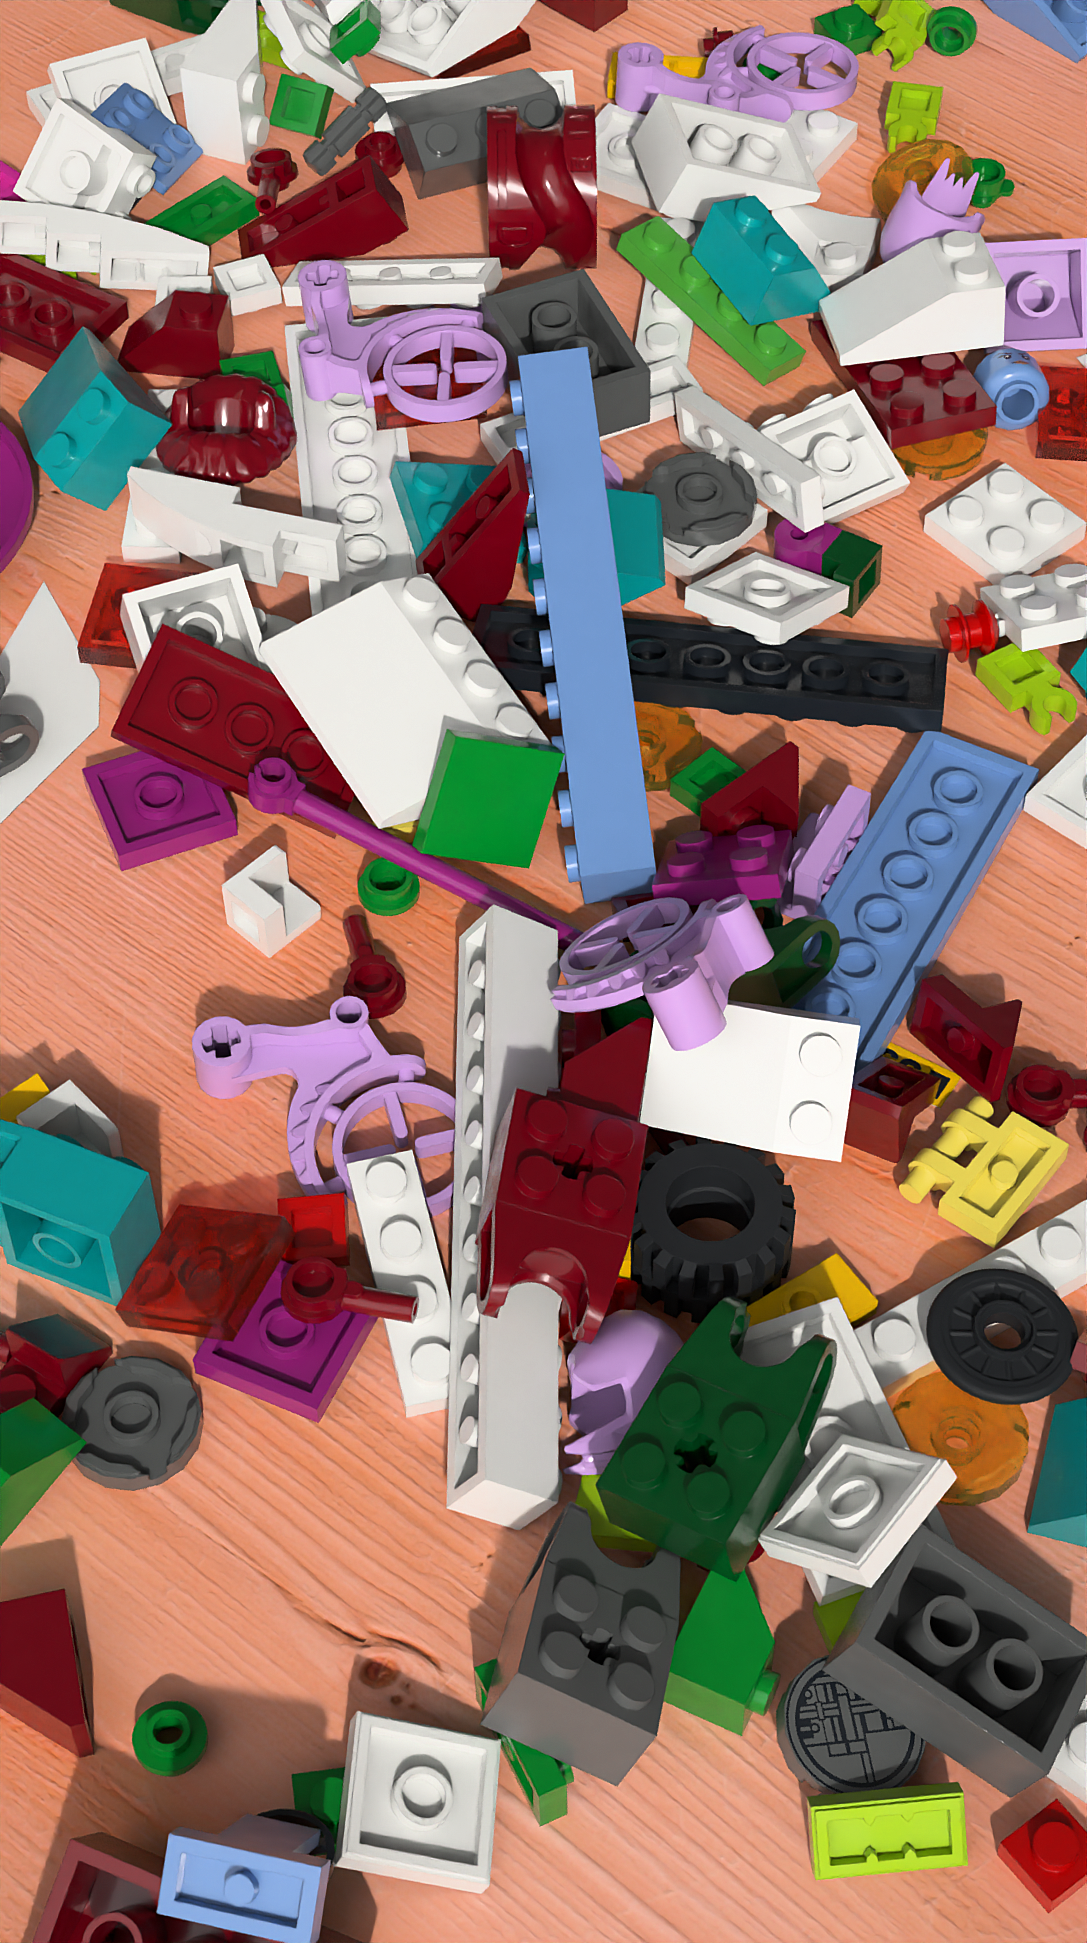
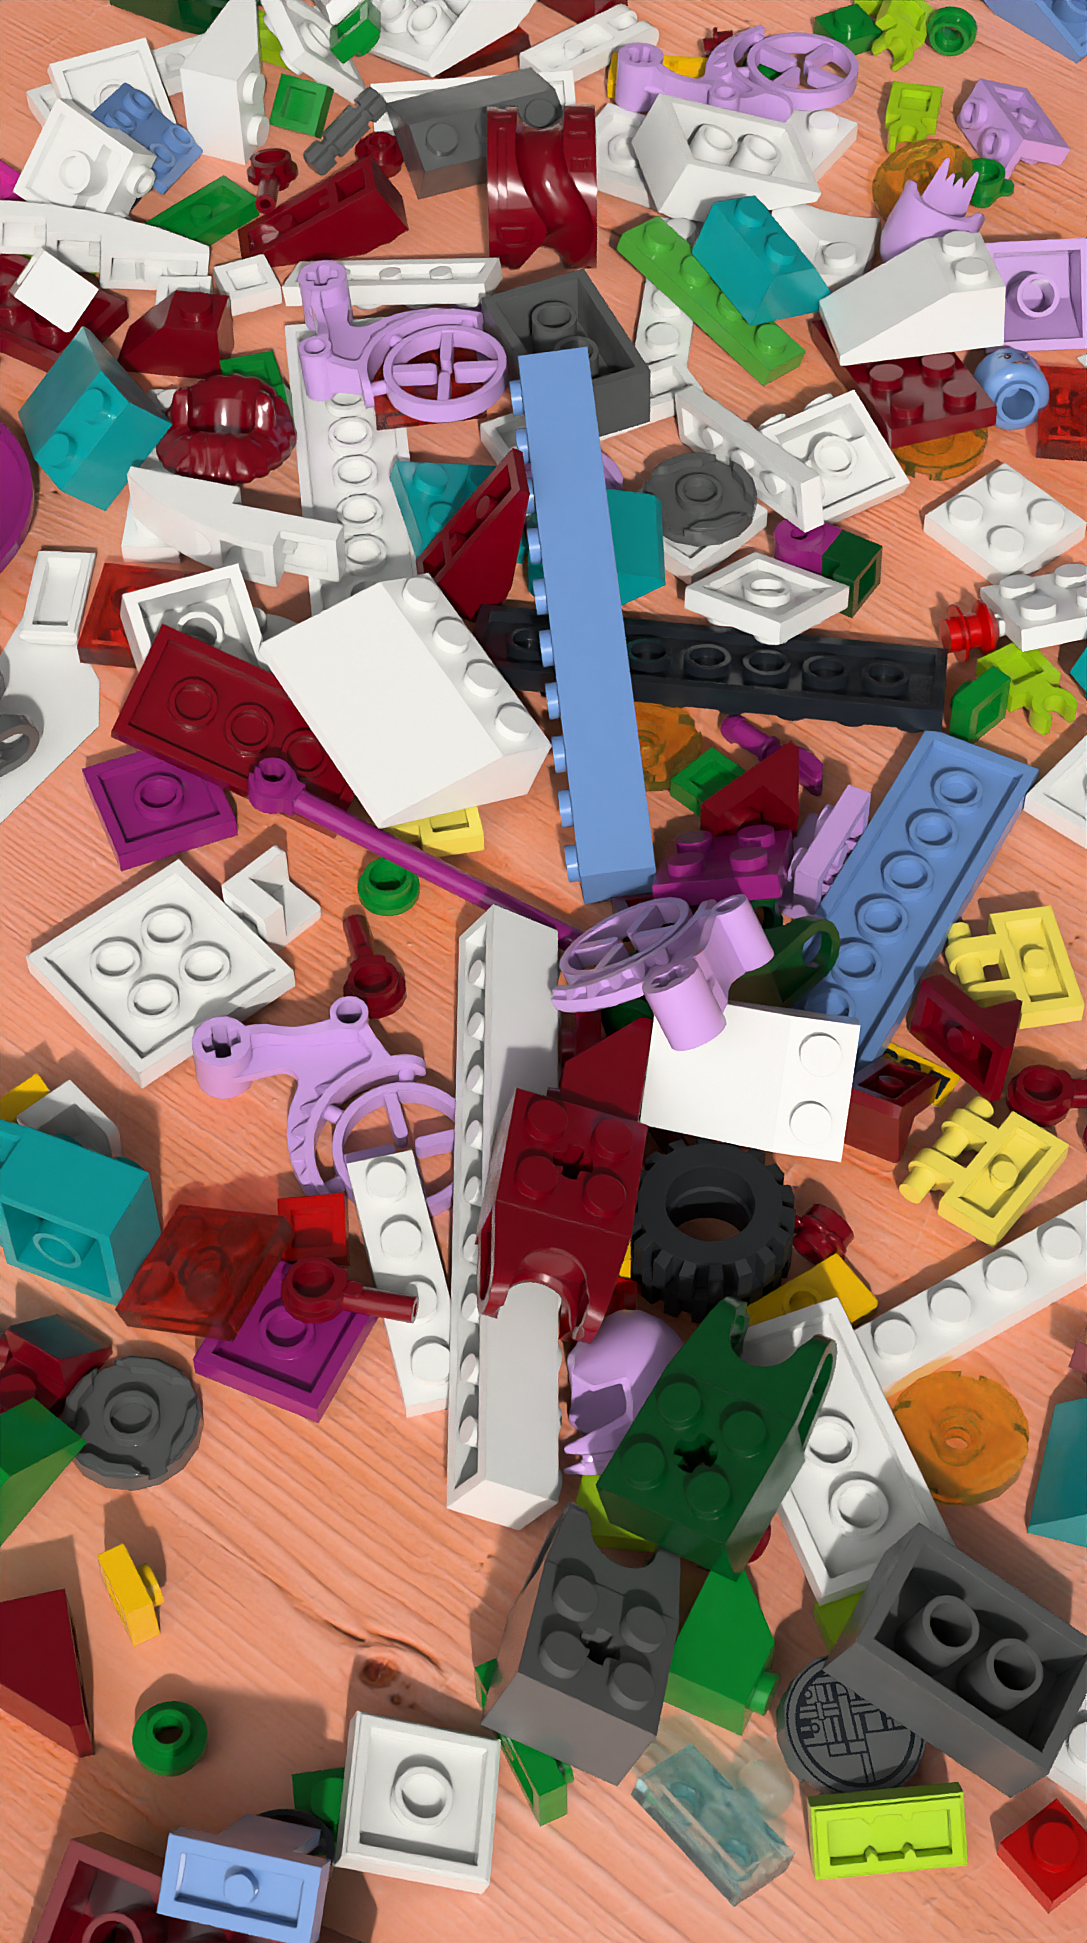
green tile [412,729,564,869] -> none
white tile [758,1433,957,1588] -> none
black wheel [926,1268,1078,1405] -> none
none -> white panel [9,246,99,332]
none -> white tile [19,551,96,645]
none -> white plate [26,859,296,1089]
none -> yellow plate [97,1543,164,1647]
none -> white plate [519,4,659,82]
none -> clear light blue plate [631,1743,795,1907]
none -> magenta piece [720,715,823,797]
none -> dark red plate [793,1204,854,1265]
none -> light yellow plate [945,905,1085,1029]
none -> green plate [948,665,1011,744]
none -> lavender bracket [956,78,1070,179]

